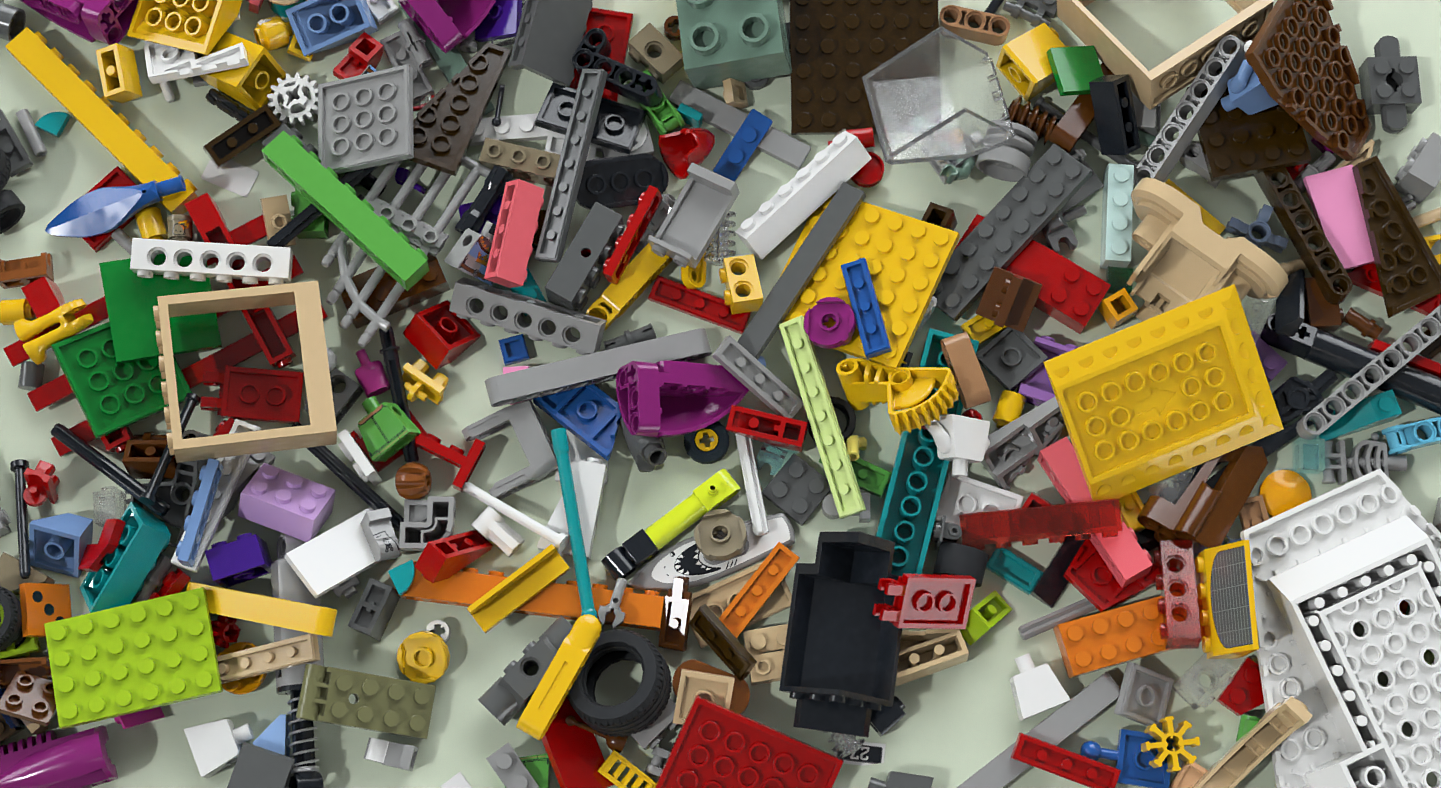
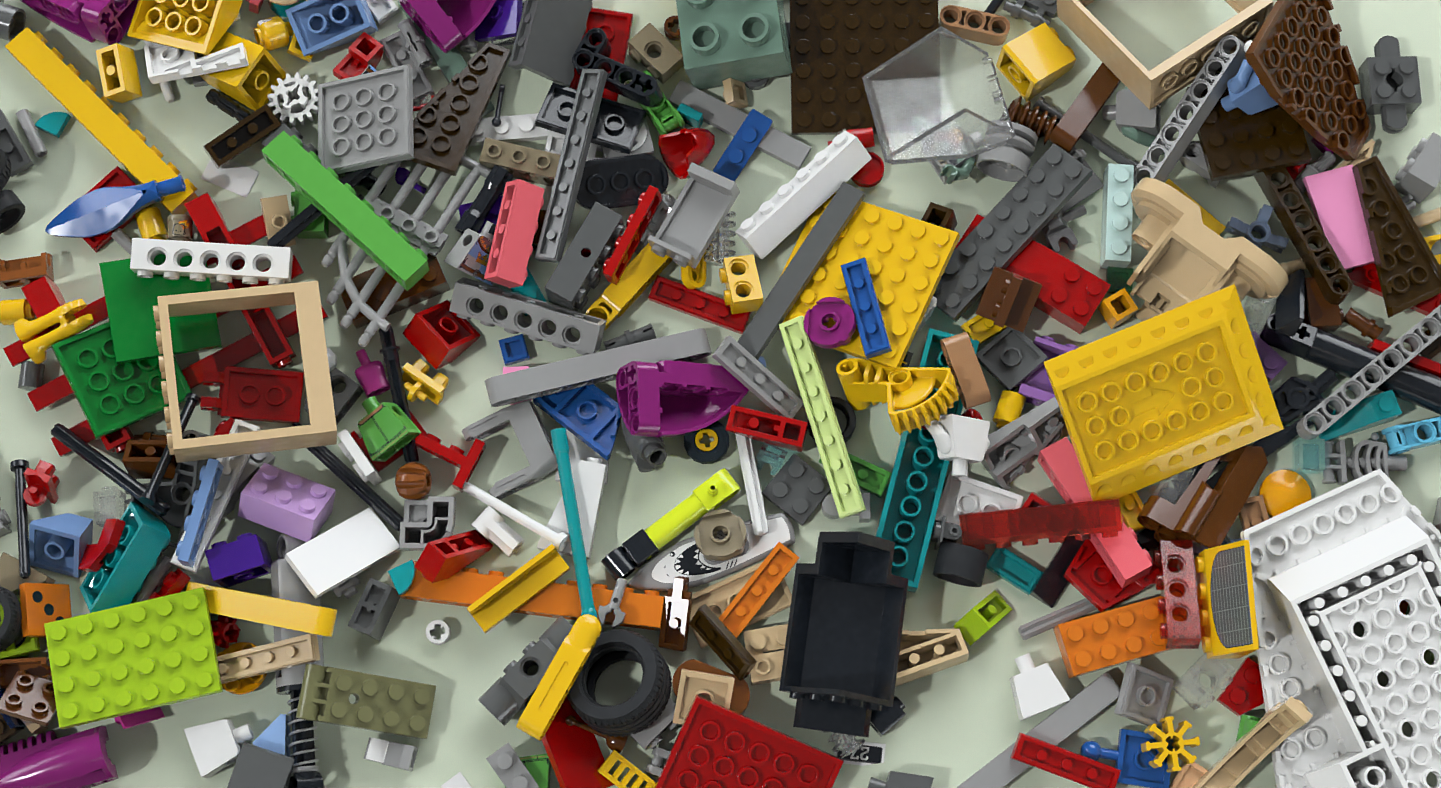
light grey leg [360,507,400,562] -> none
yellow tile [397,631,450,684] -> none
light yellow arm [846,435,867,461] -> none
tile [872,573,976,629] -> none
green tile [1046,45,1104,96] -> none
black brick [1089,74,1141,155] -> none

